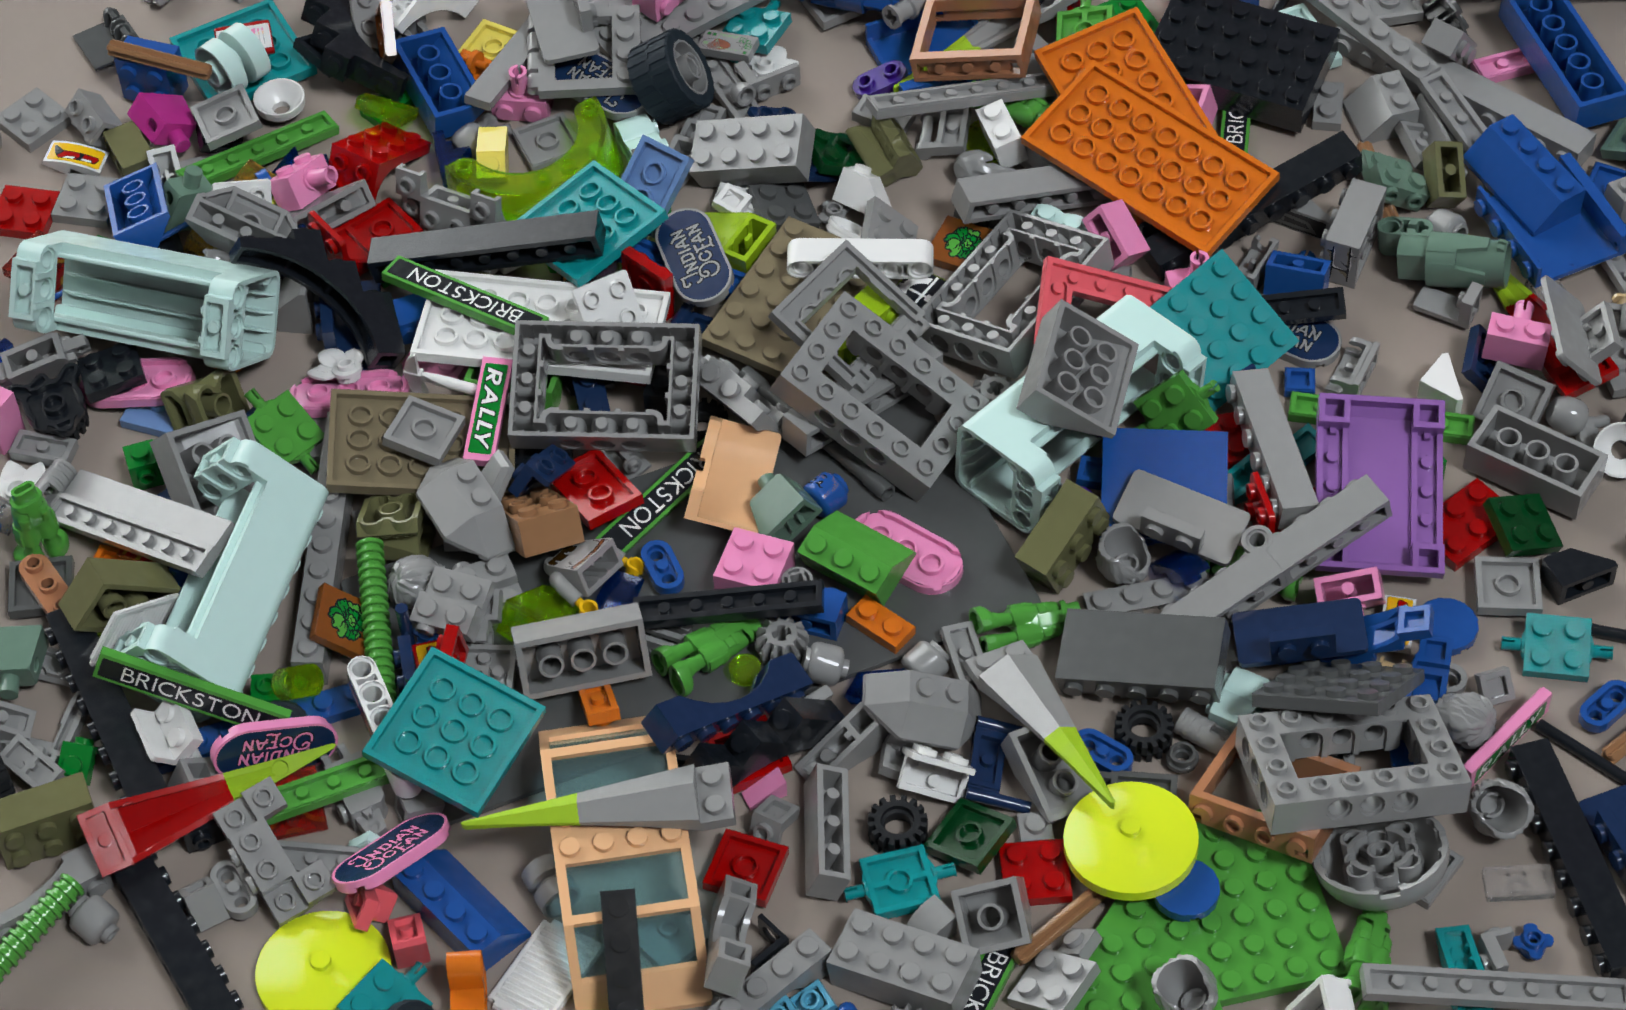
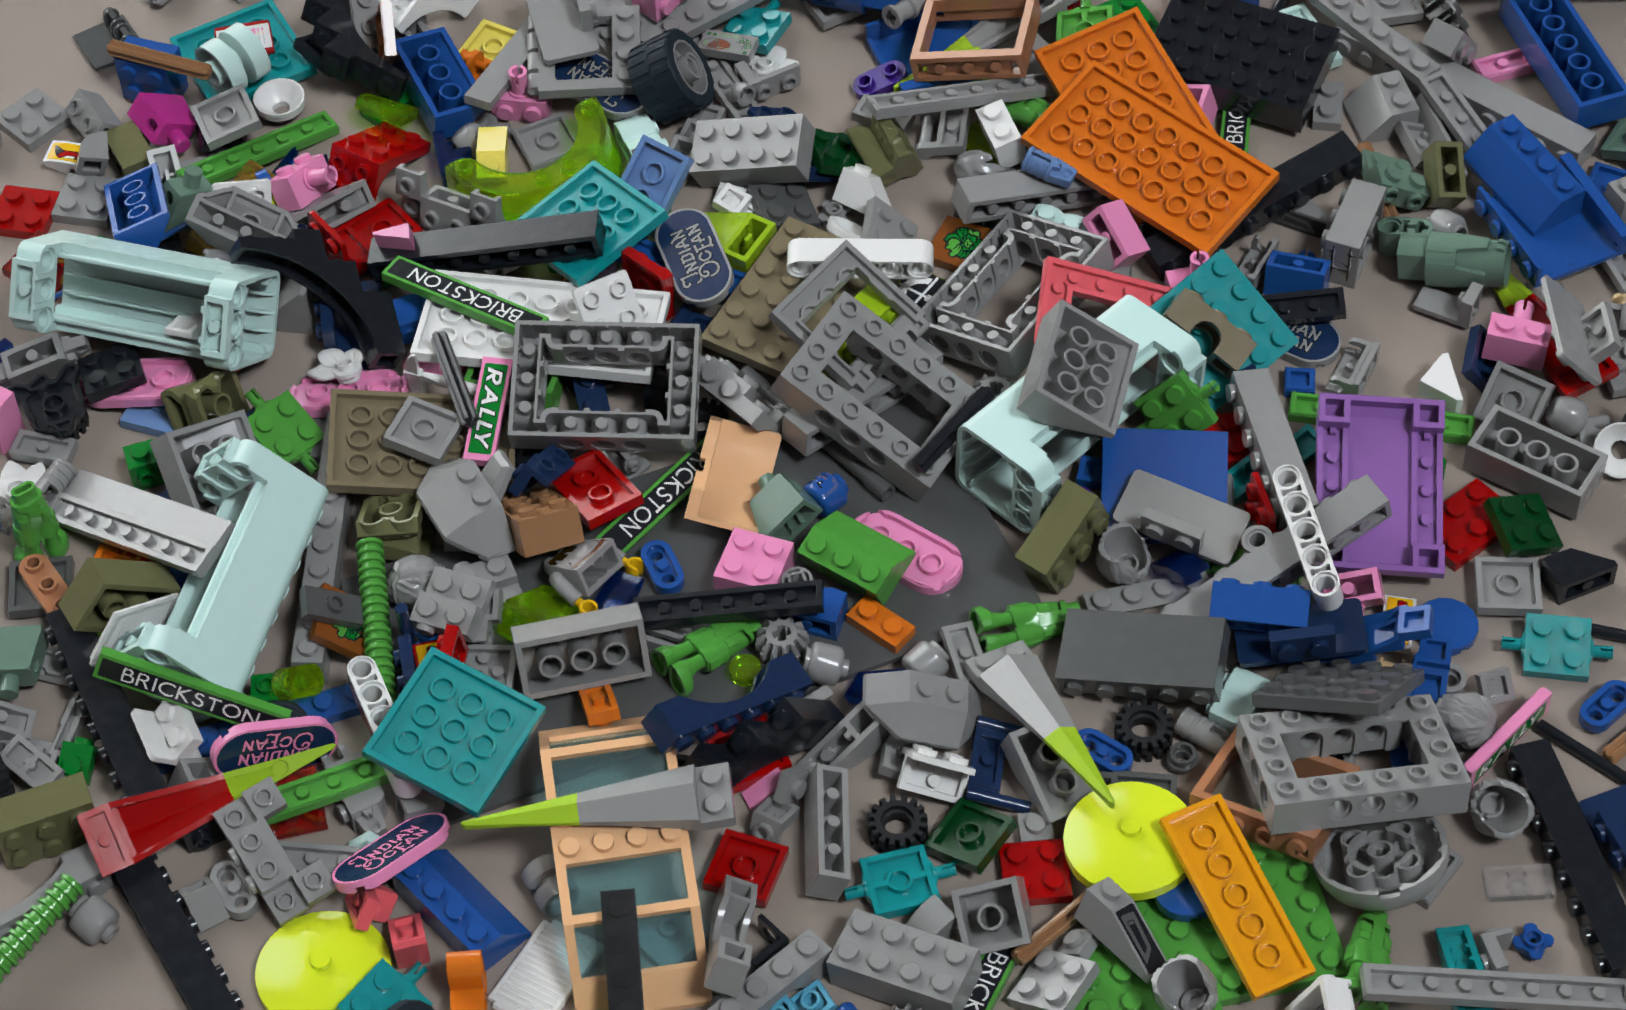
none -> light grey brick [75,131,109,176]
none -> white slope [164,313,203,340]
none -> dark grey plate [299,585,363,629]
none -> bright pink piece [373,223,415,251]
none -> axle [430,331,479,428]
none -> light grey plate [773,765,809,806]
none -> black axle [911,386,995,473]
none -> medium blue hinge [1021,146,1077,188]
none -> light grey slope [1074,876,1168,984]
none -> light orange plate [1159,793,1316,1002]
none -> dark tan arch [1162,287,1257,379]
none -> blue brick [1209,578,1311,633]
none -> white beam [1273,464,1344,611]

